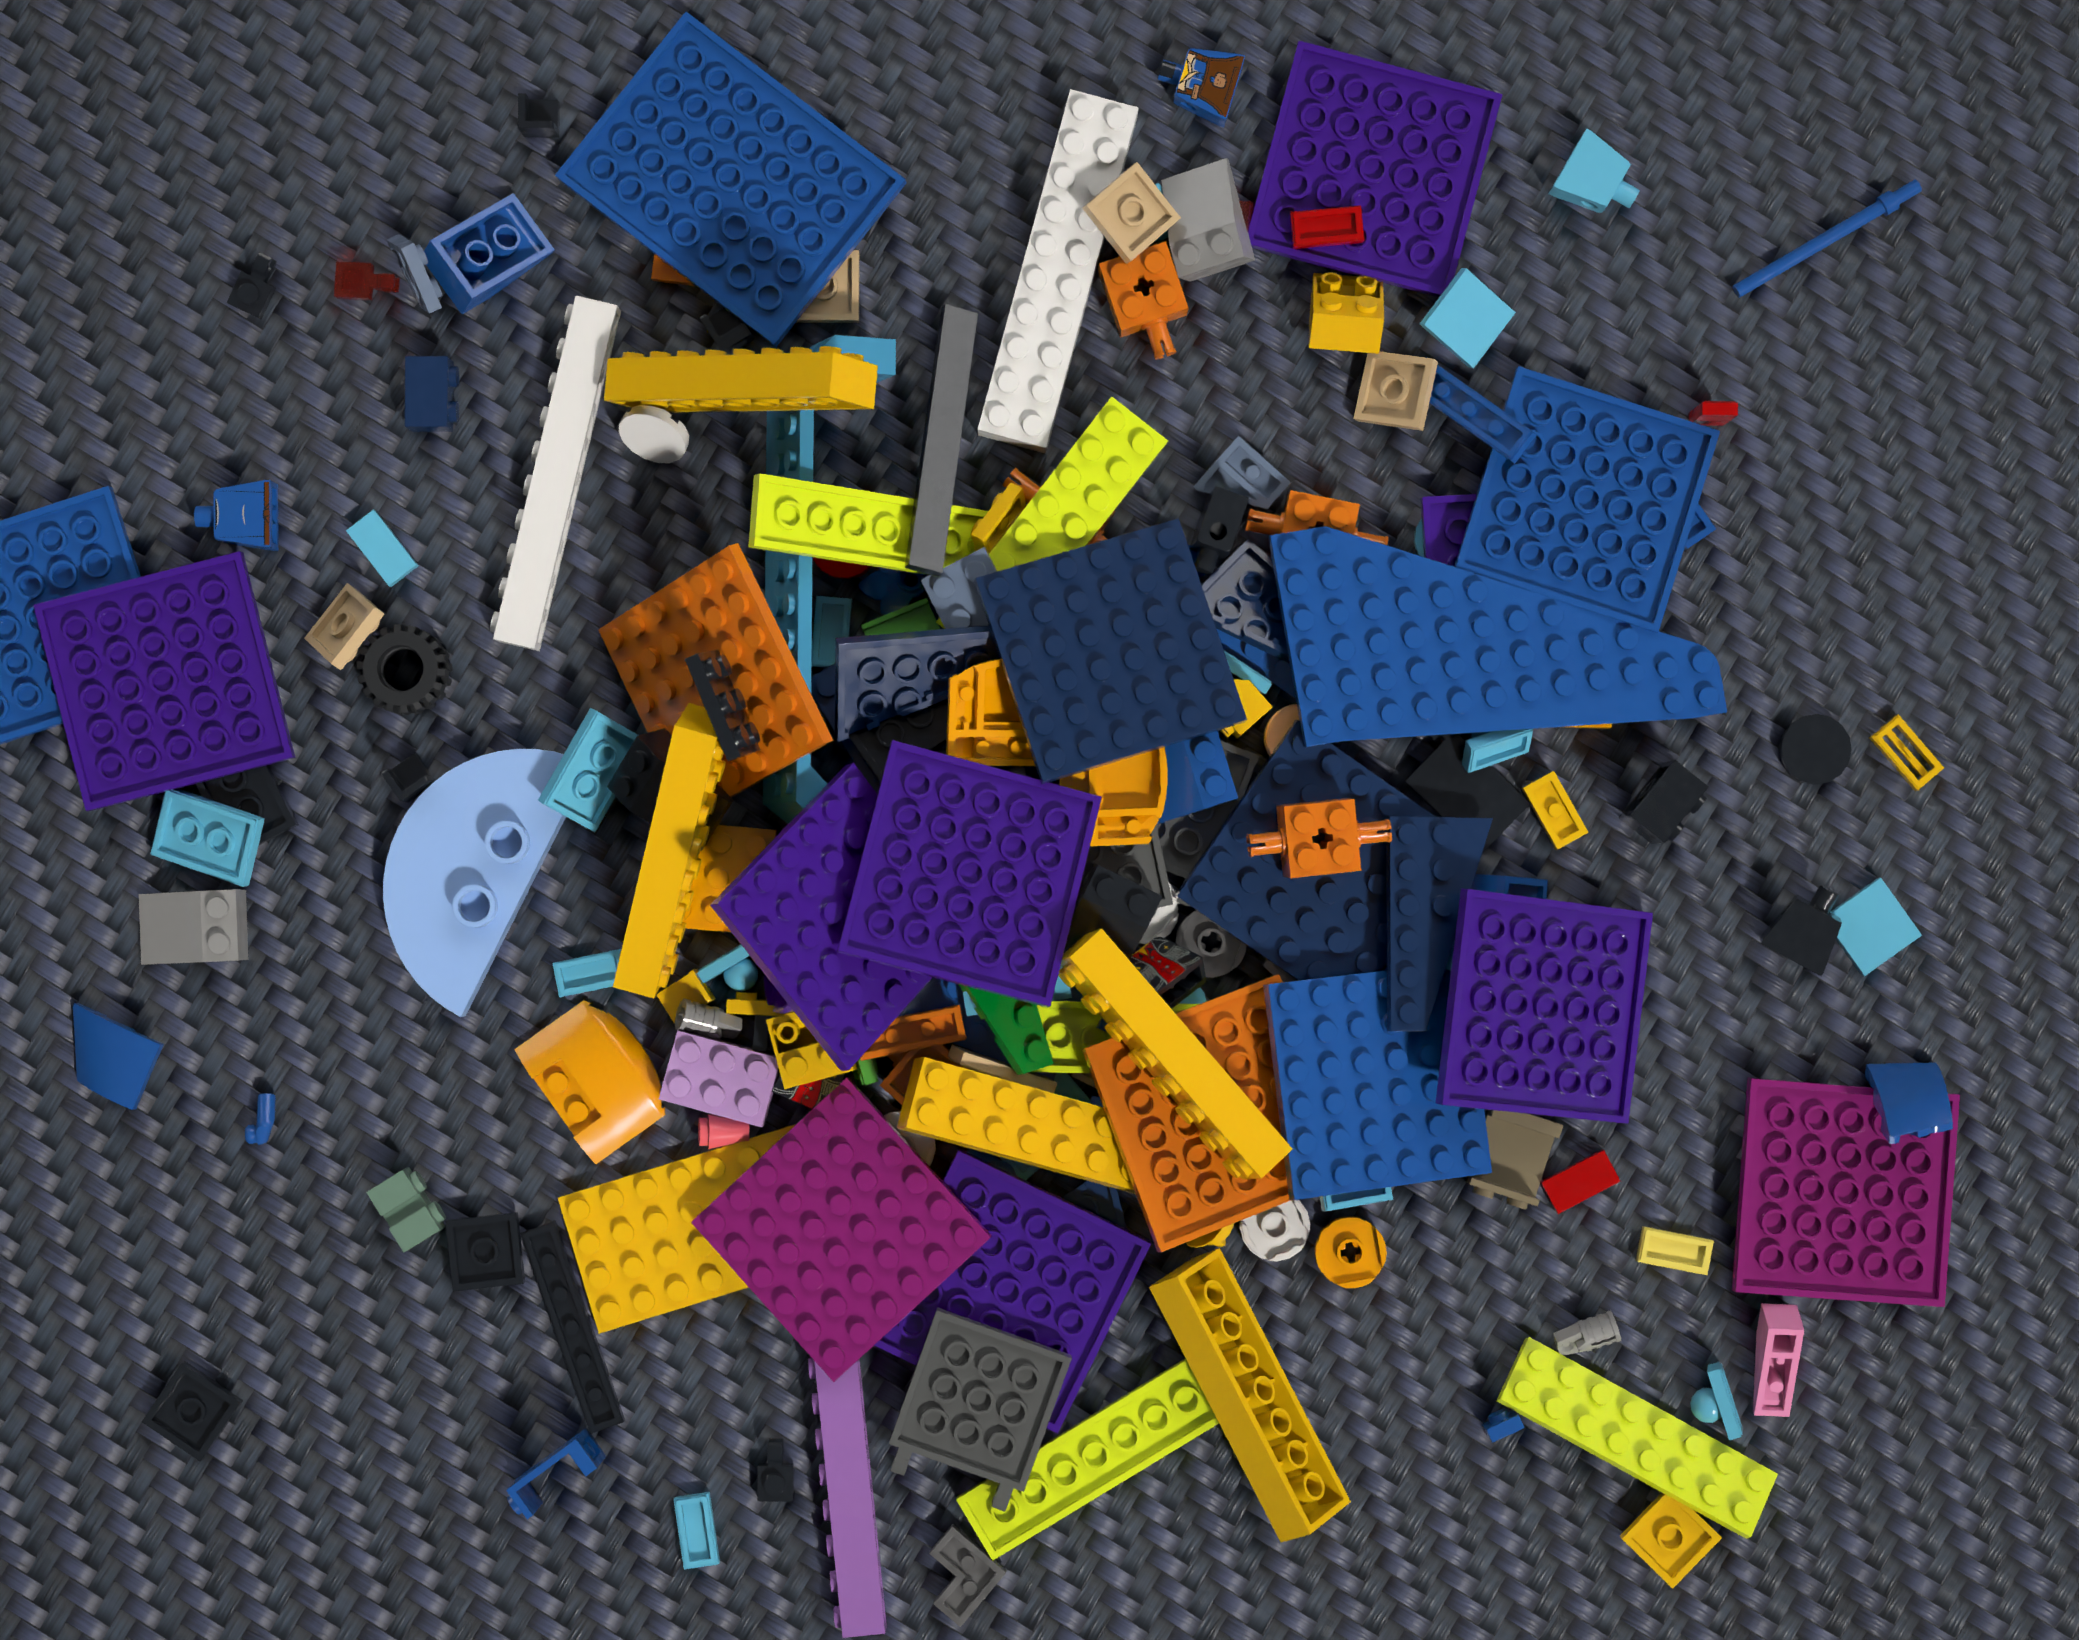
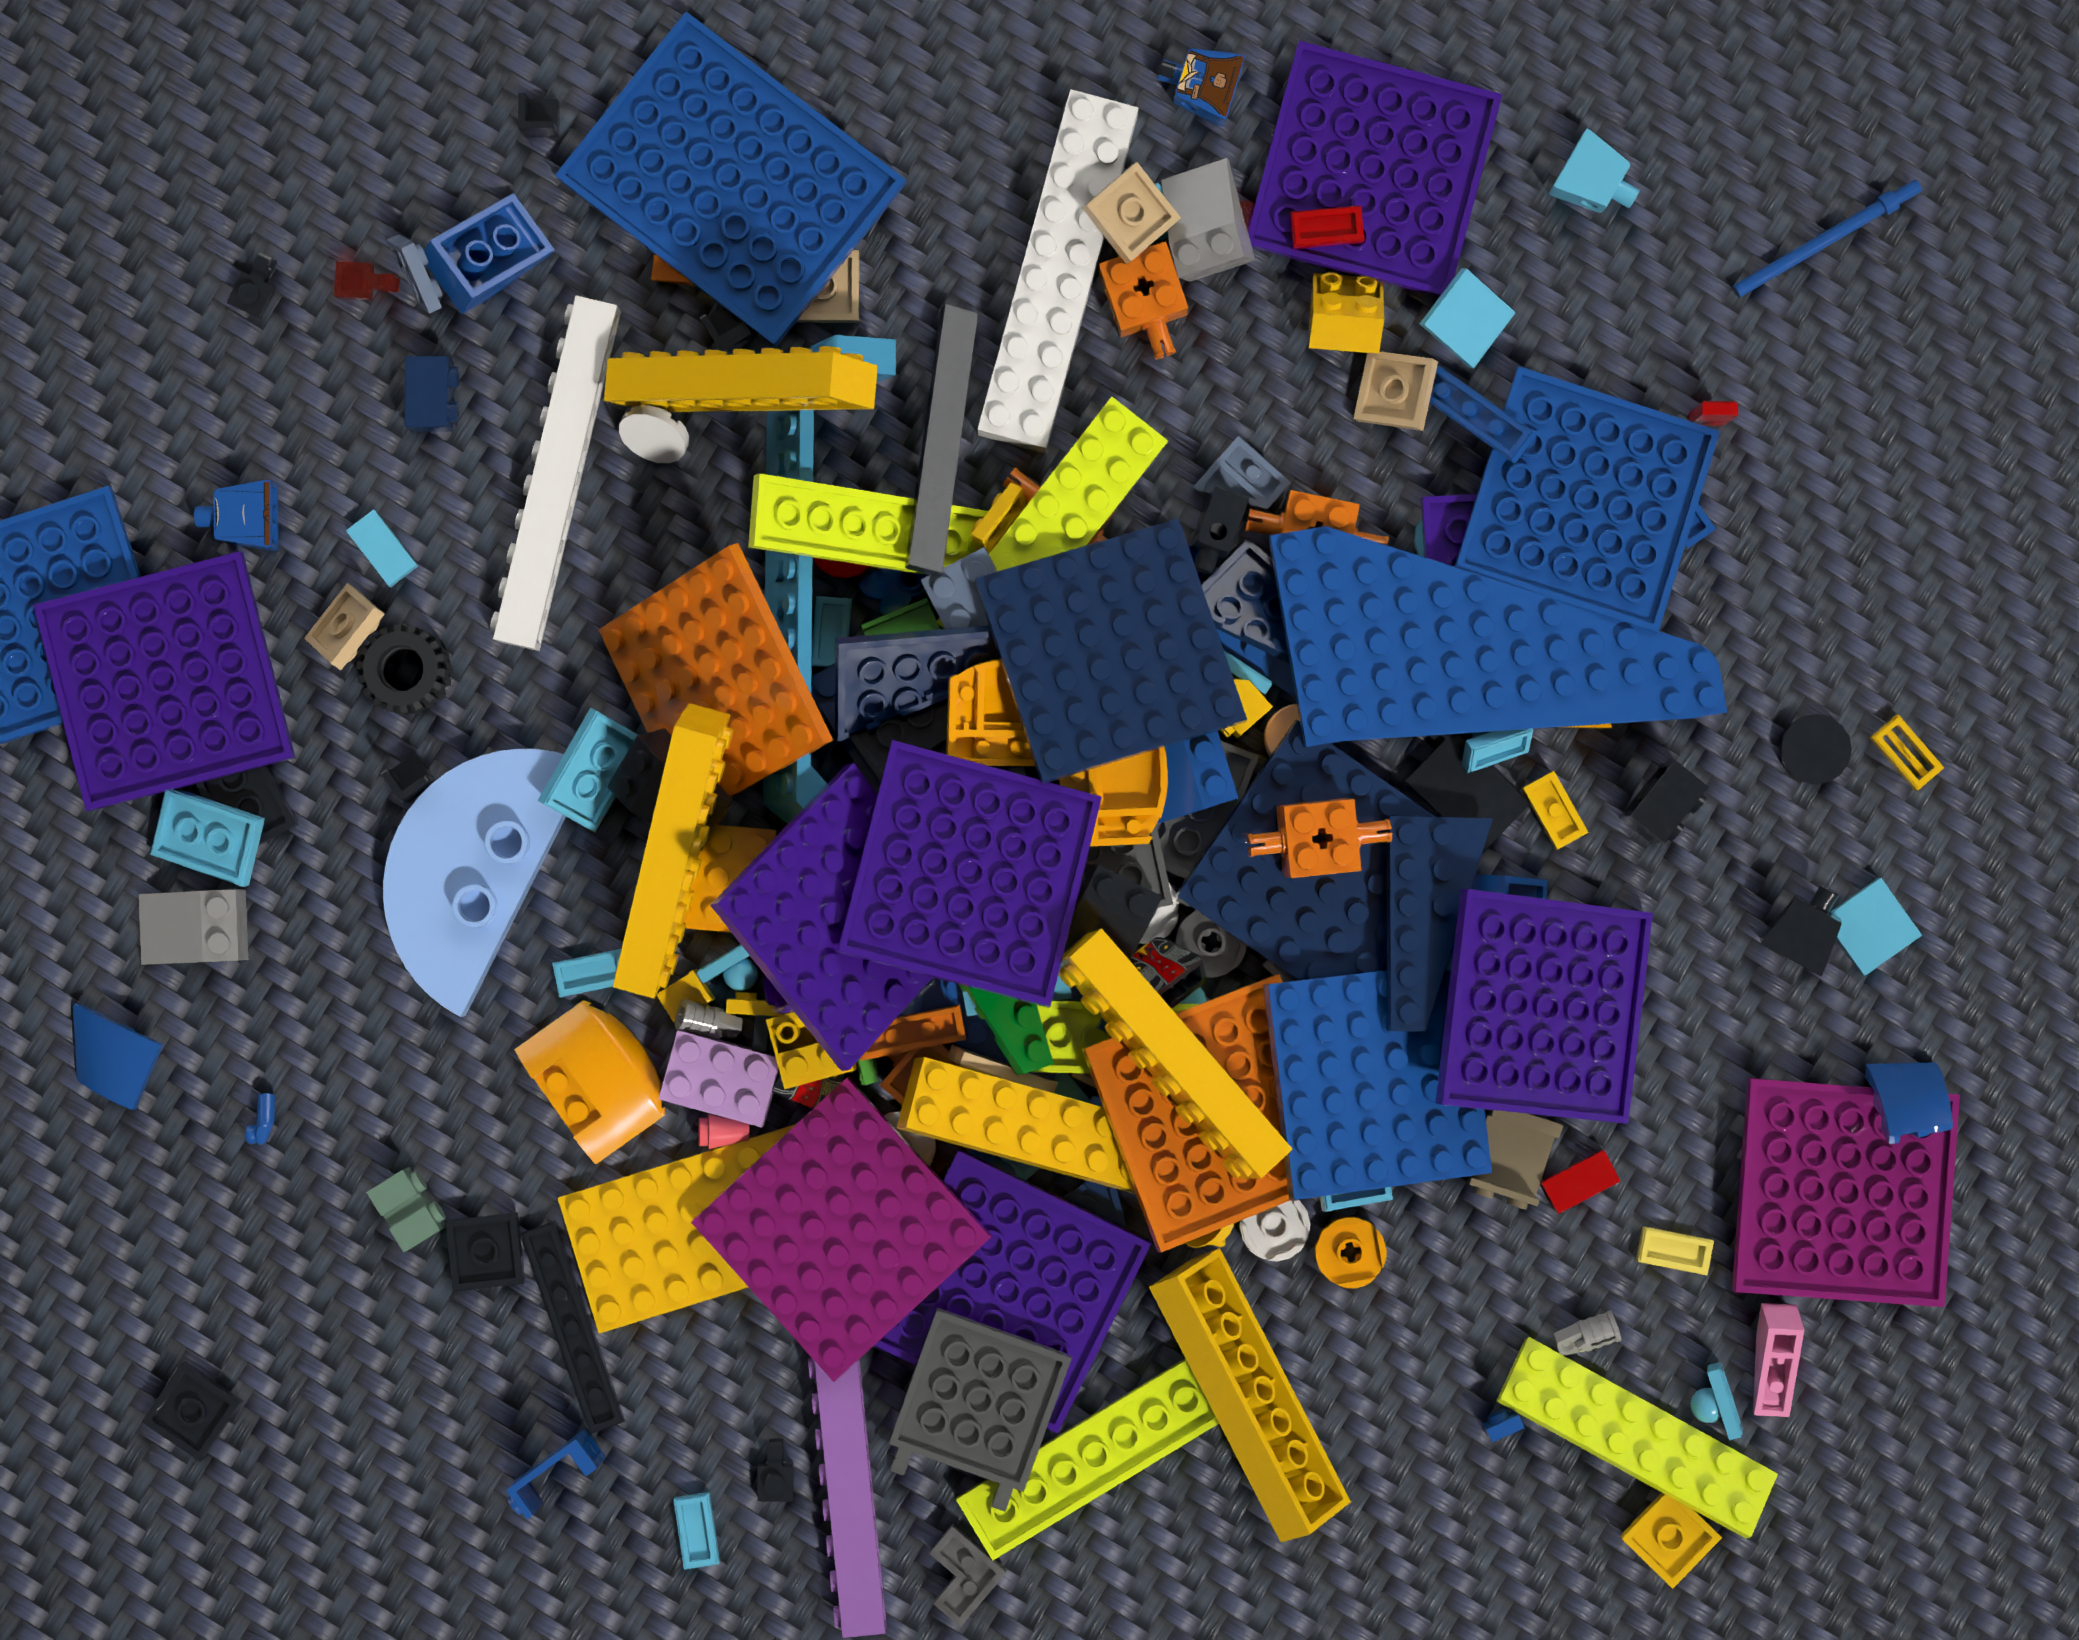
black plate [685,650,760,761] -> none

